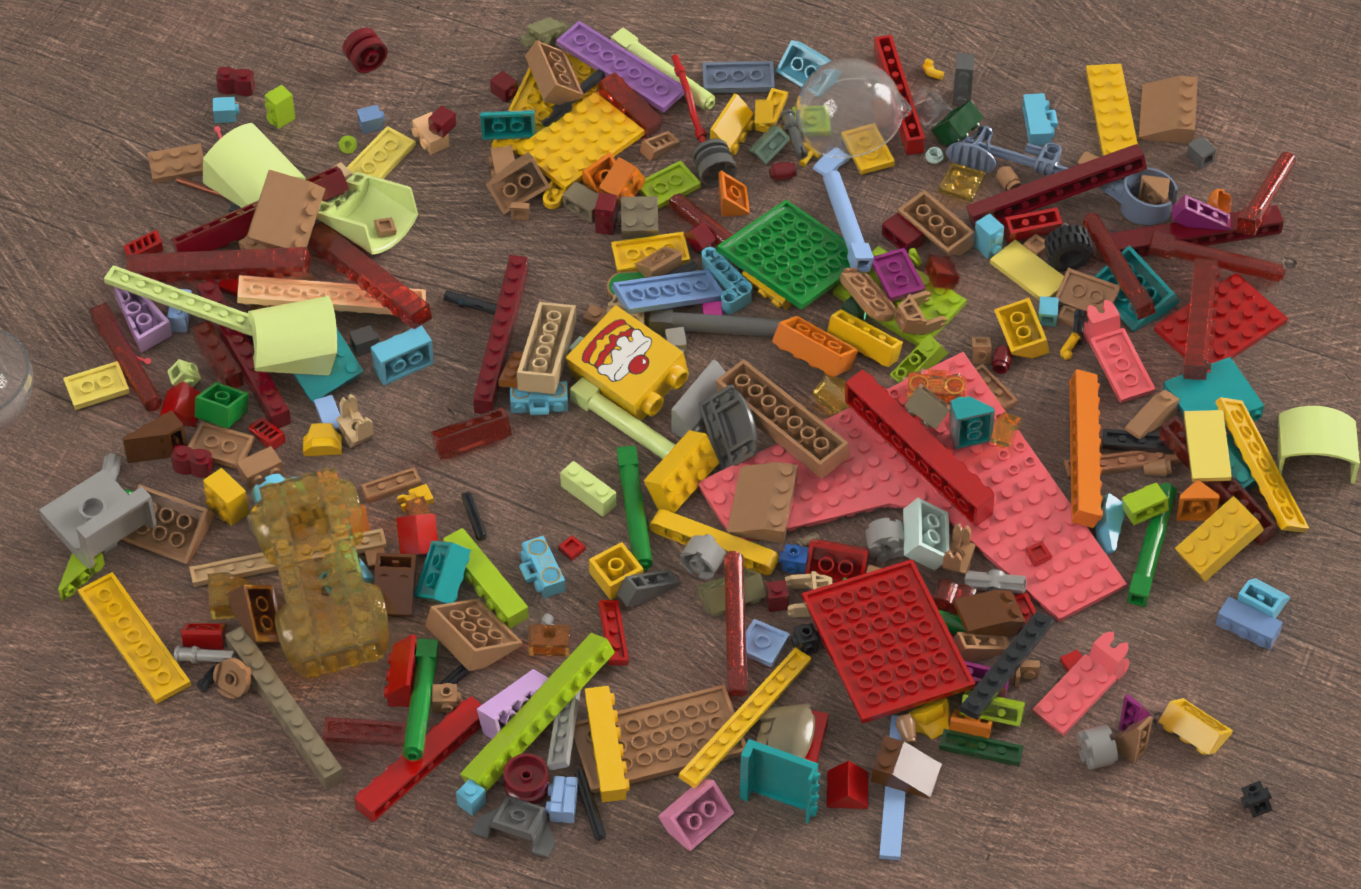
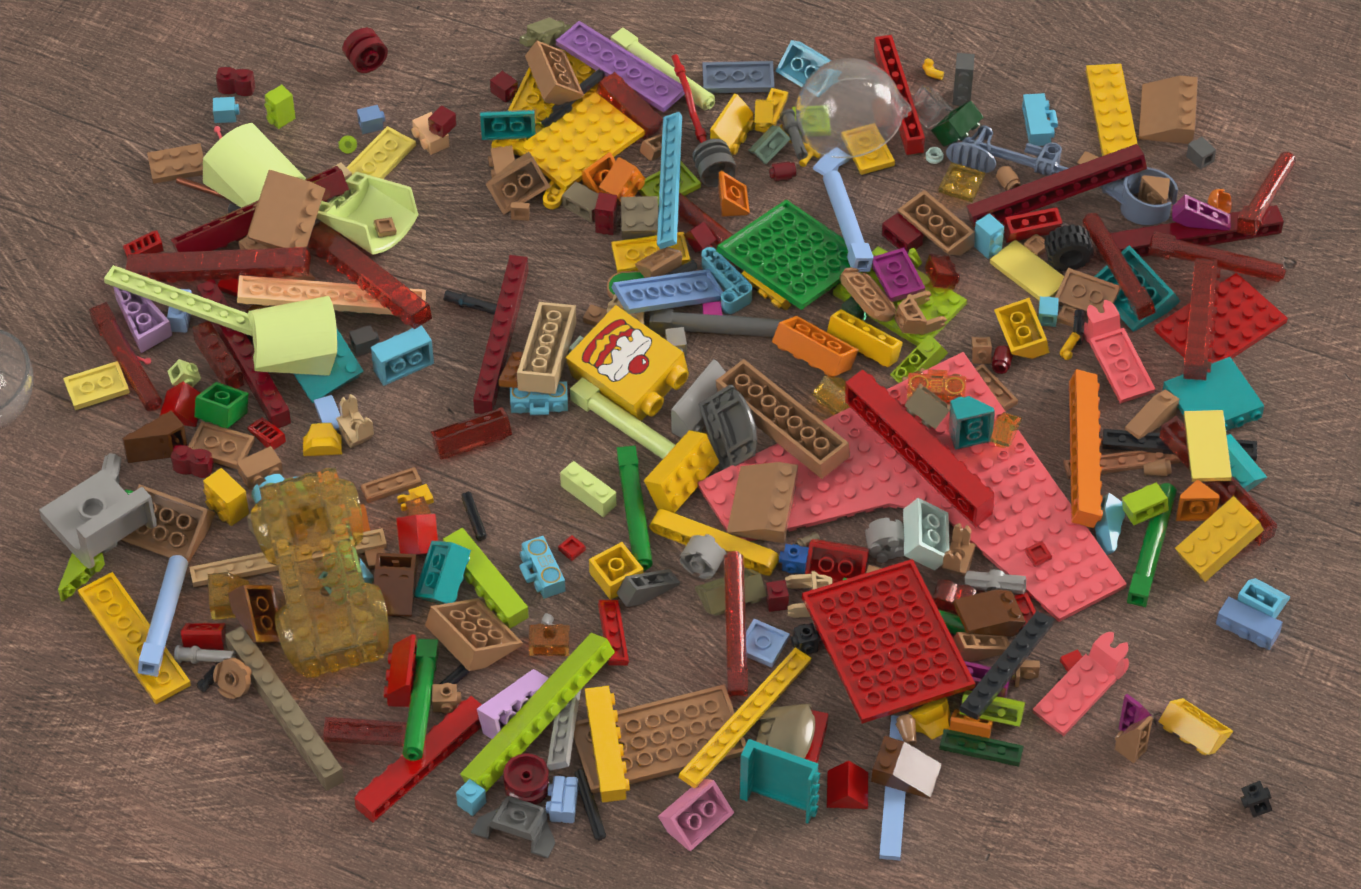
light grey brick [1077,724,1118,770] -> none
yellow plate [1215,397,1309,532] -> none
yellowish green windscreen [1277,406,1360,484] -> none
none -> light blue brick [138,555,188,677]
none -> medium azure plate [657,112,682,249]

